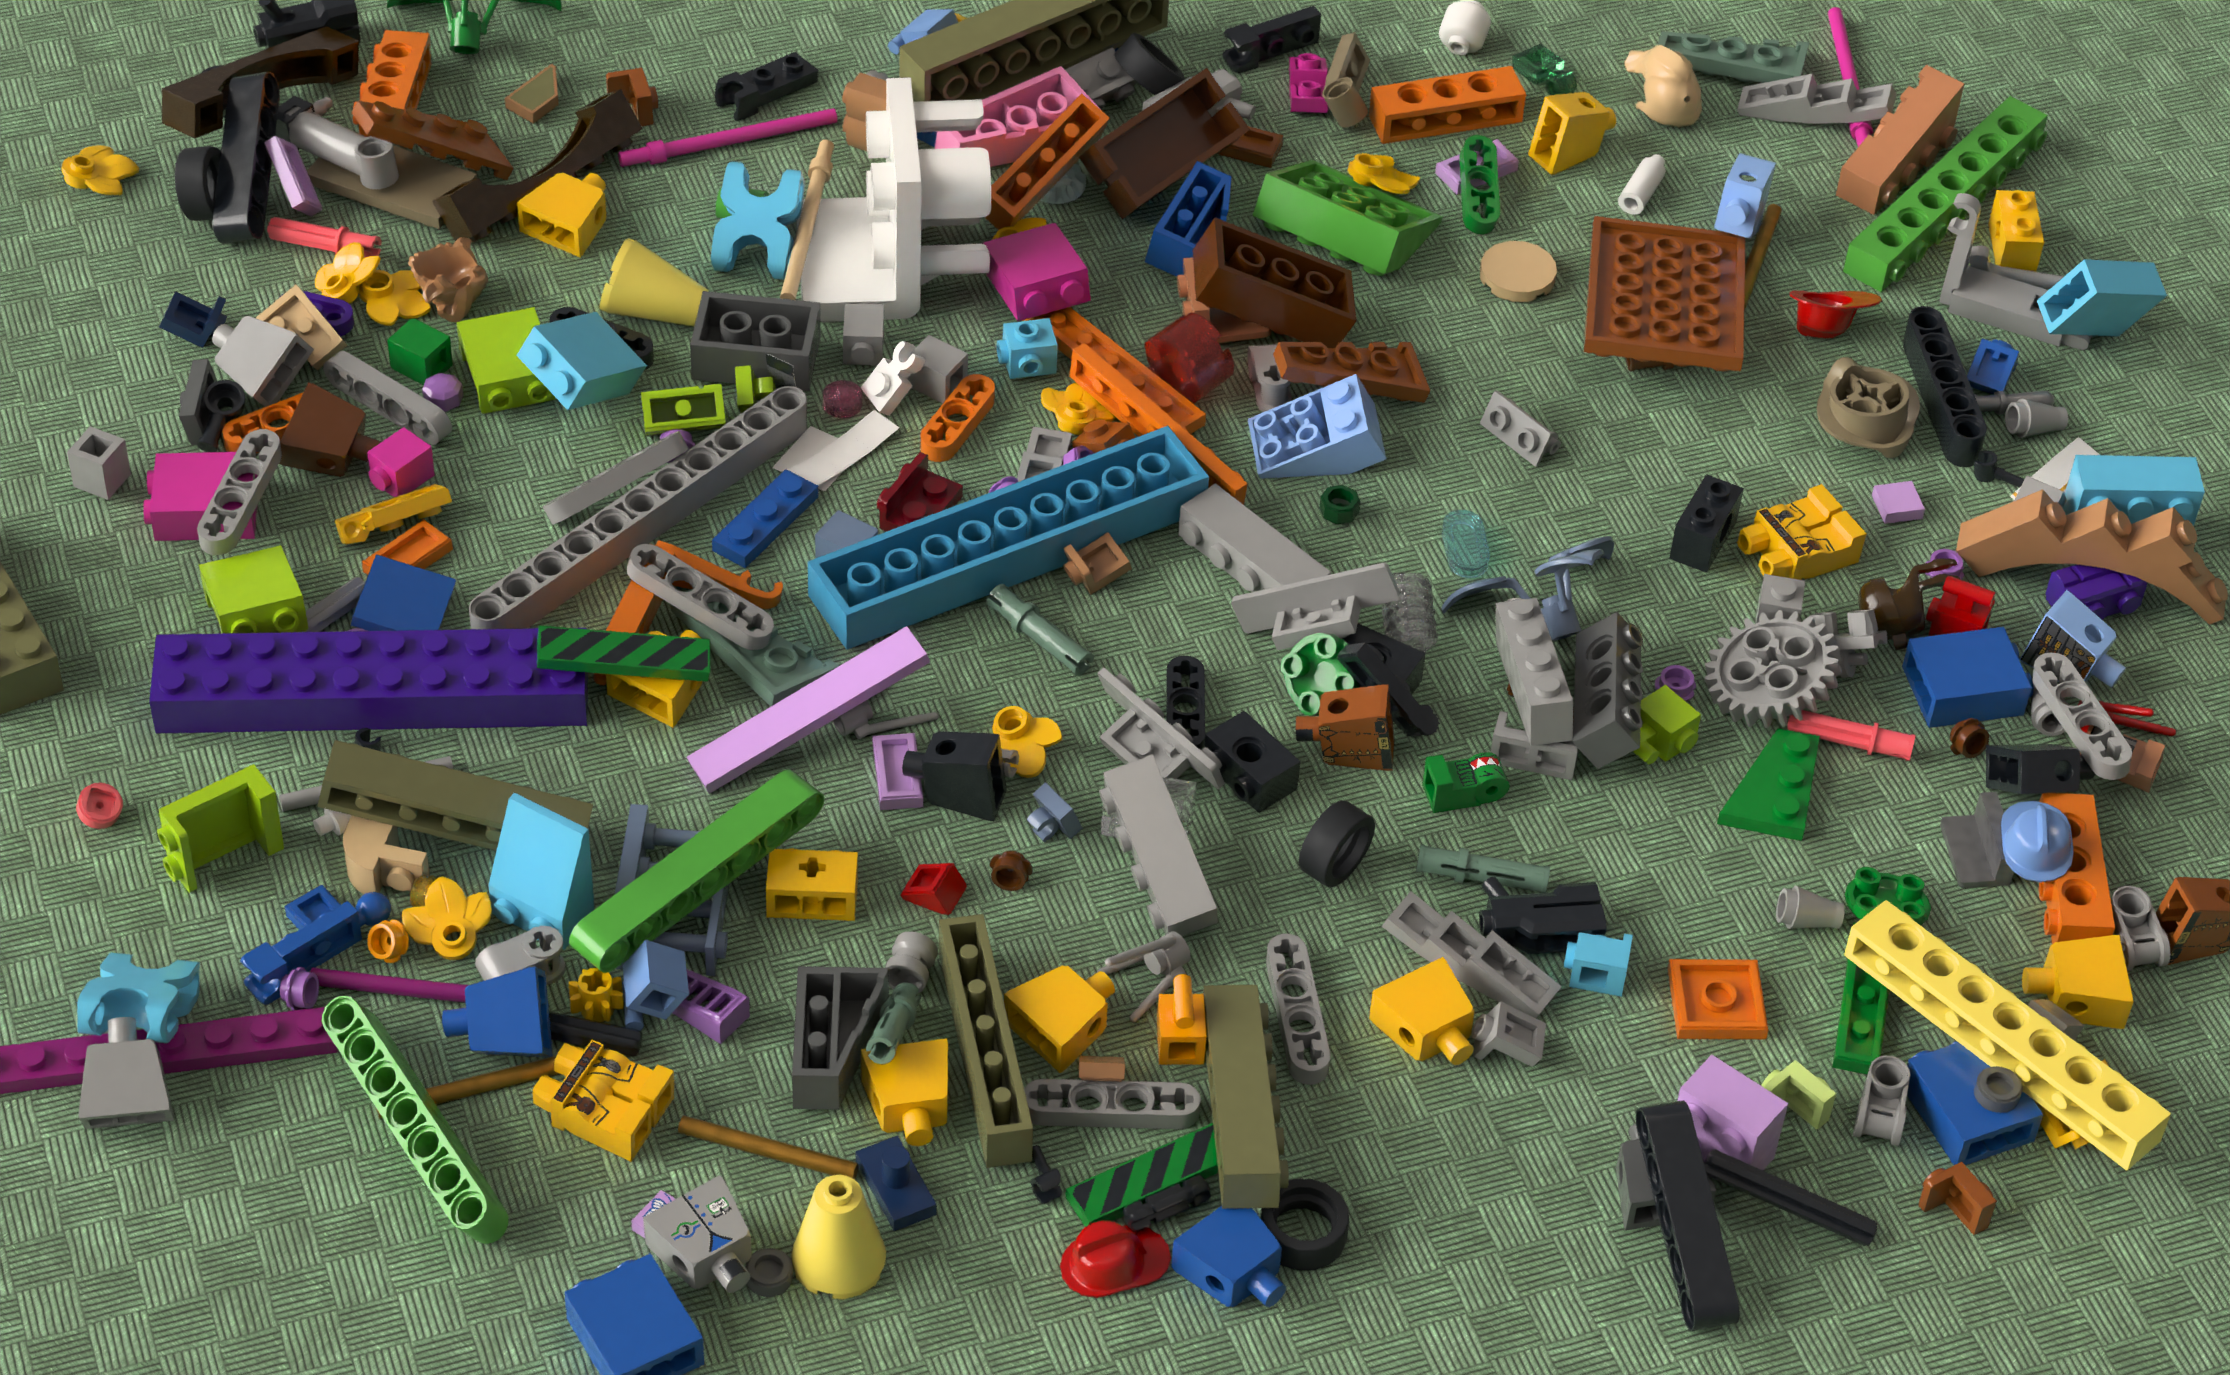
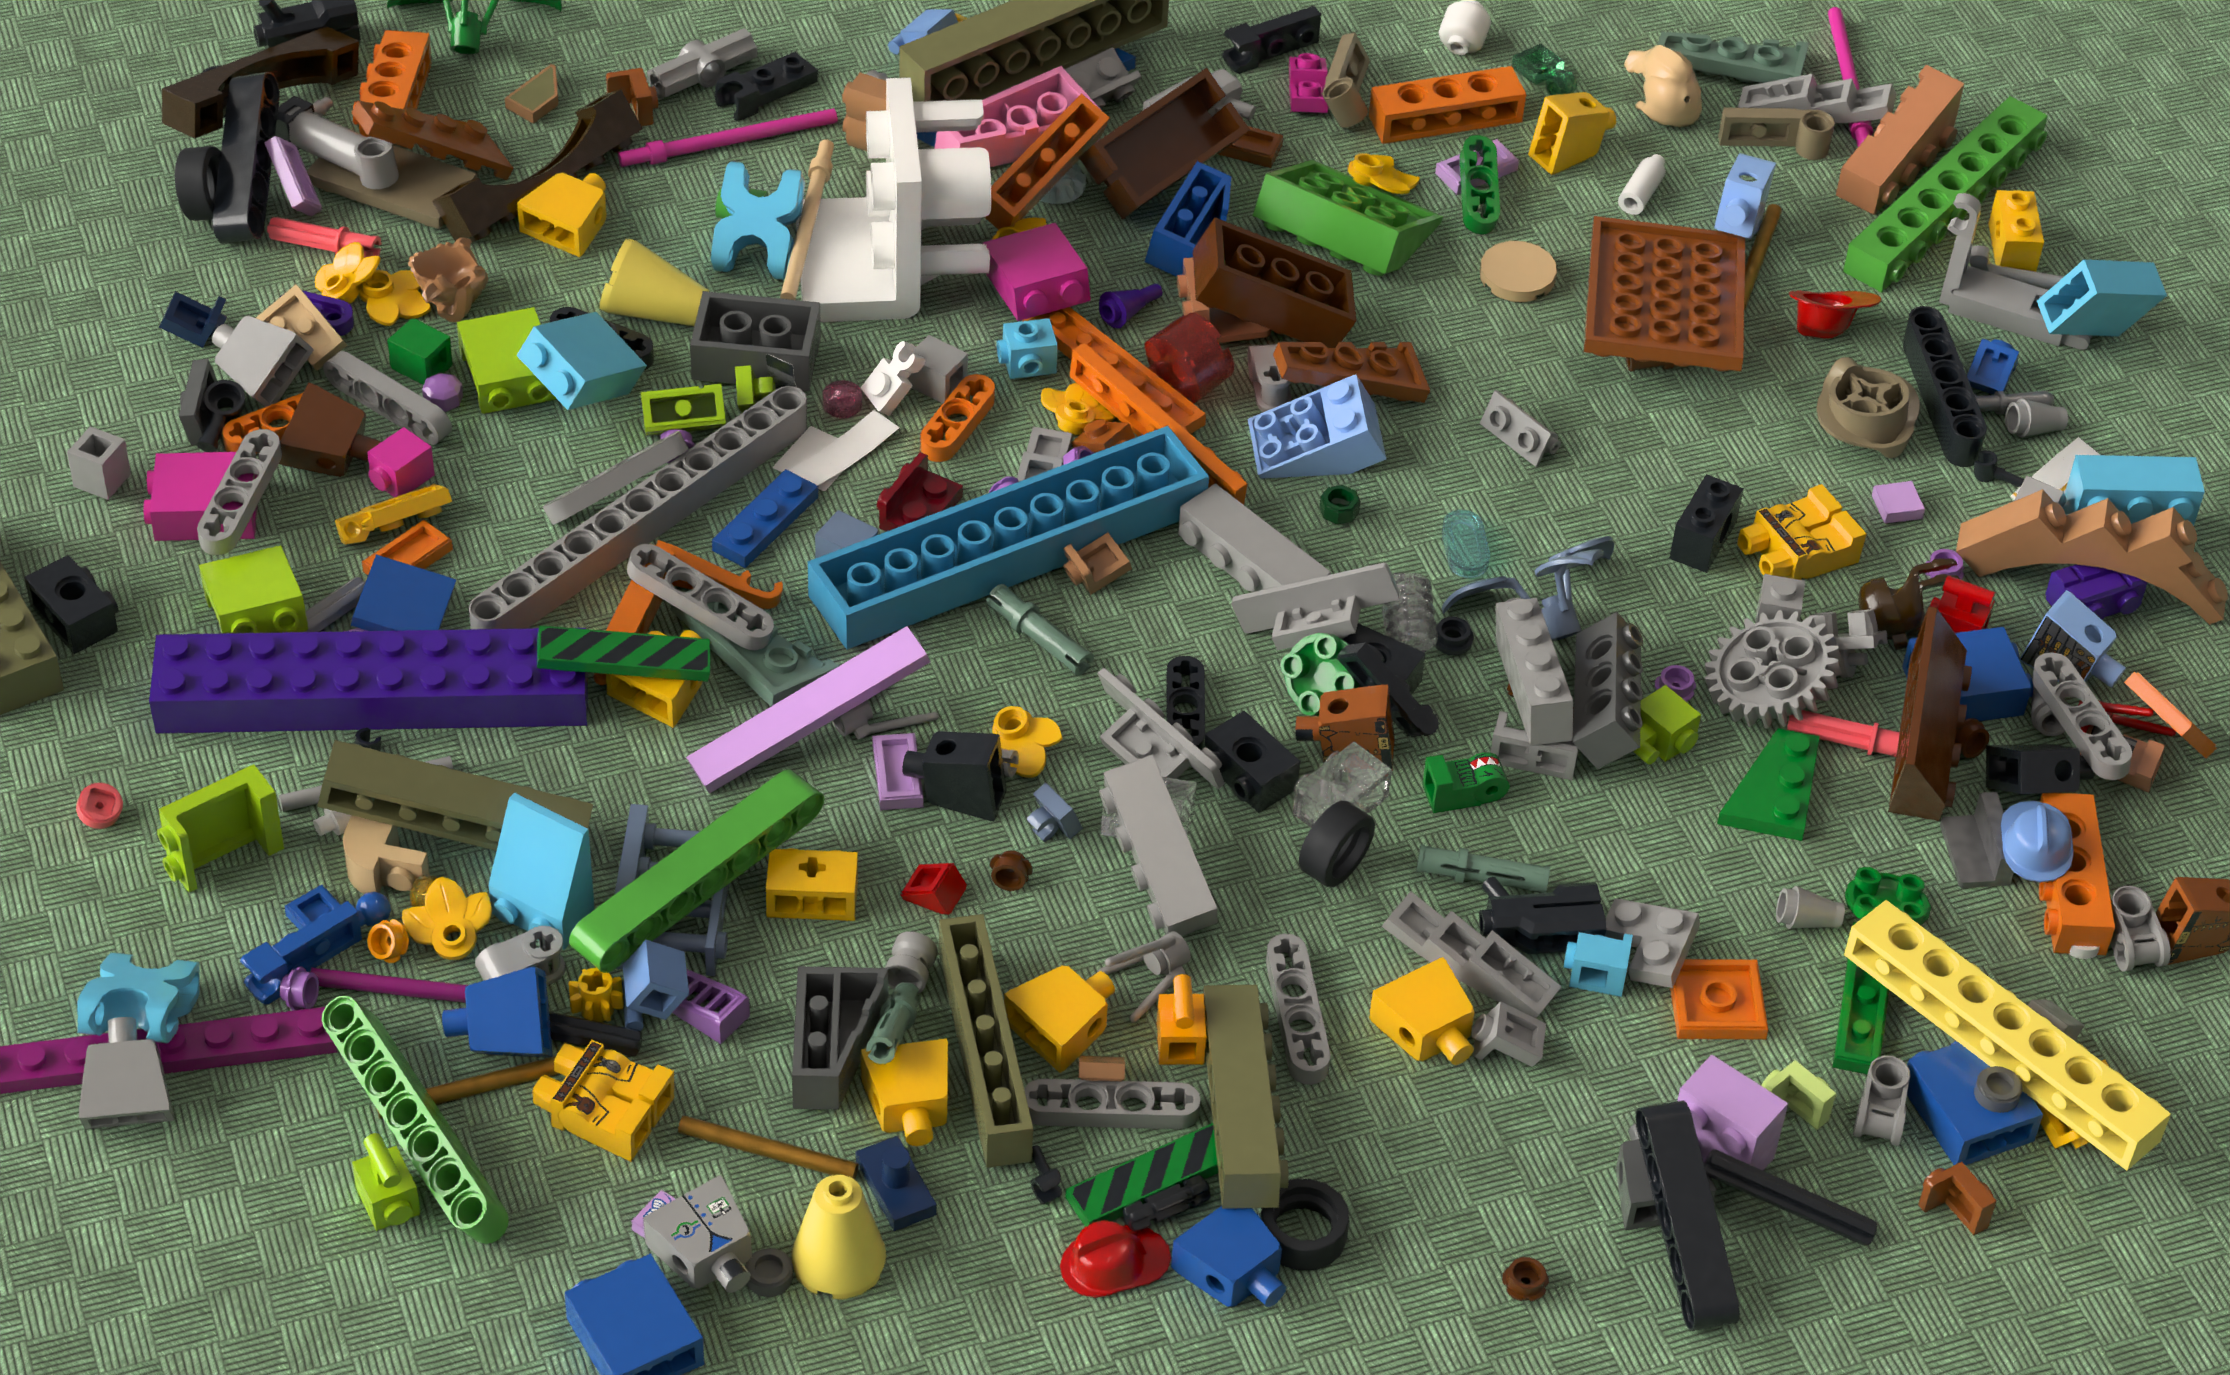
yellow plate [61,145,139,195] -> none
light grey brick [843,303,884,366] -> none
black tyre [1114,32,1185,96] -> none
yellow torso [2022,935,2134,1029] -> none
none -> black brick [24,555,119,654]
none -> lime brick [352,1133,421,1231]
none -> light grey piece [647,28,757,100]
none -> dark purple cone [1099,283,1163,329]
none -> clear brick [1293,742,1392,828]
none -> black plate [1432,617,1474,655]
none -> reddish brown plate [1502,1257,1549,1301]
none -> light grey plate [1605,898,1700,988]
none -> dark tan plate [1718,108,1835,160]
none -> reddish brown slope [1888,607,1972,821]
none -> tile [2124,672,2217,759]

